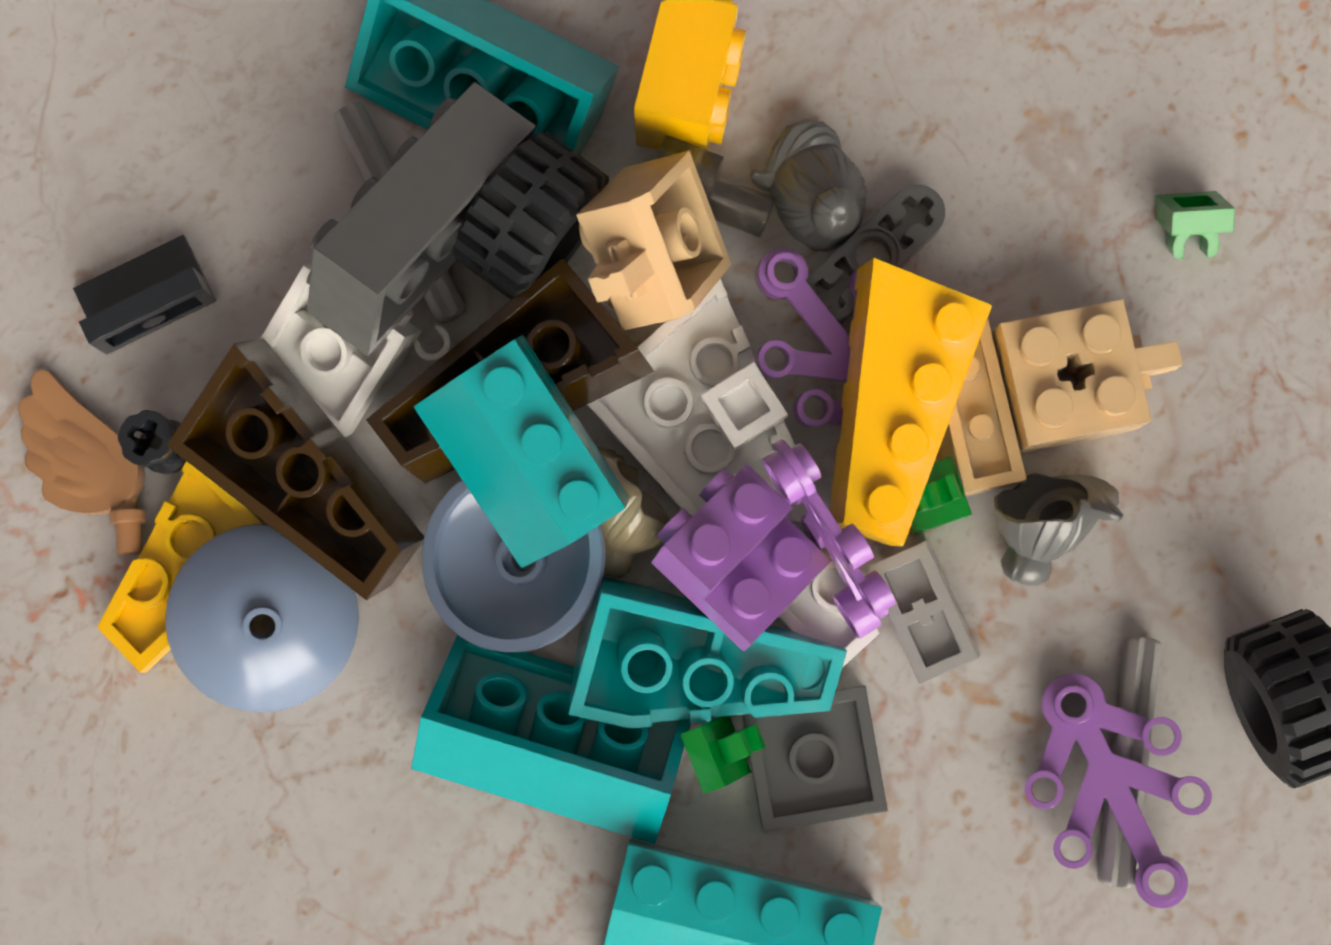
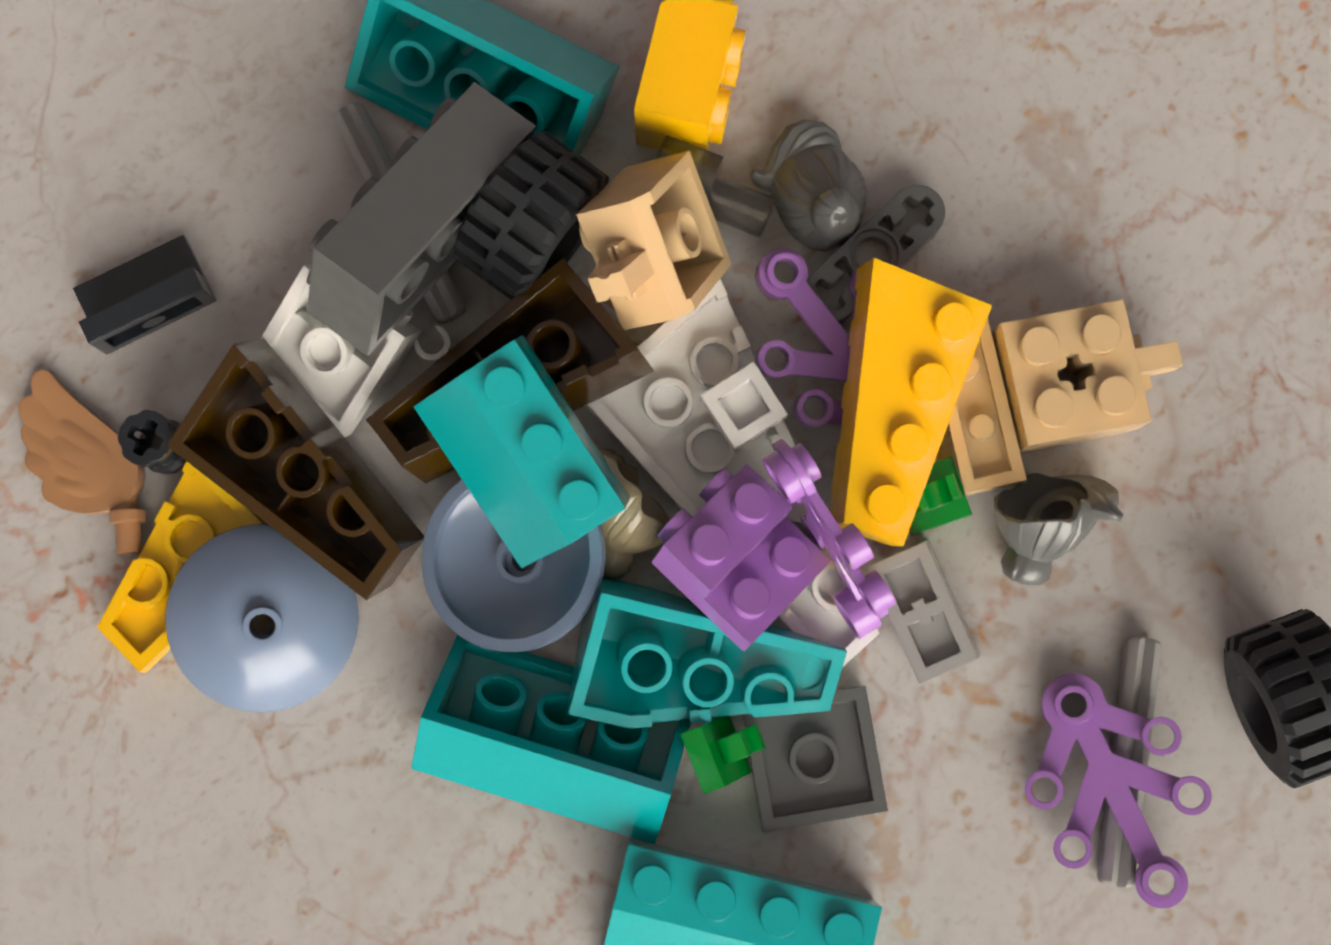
tile [1155,191,1235,259] -> none

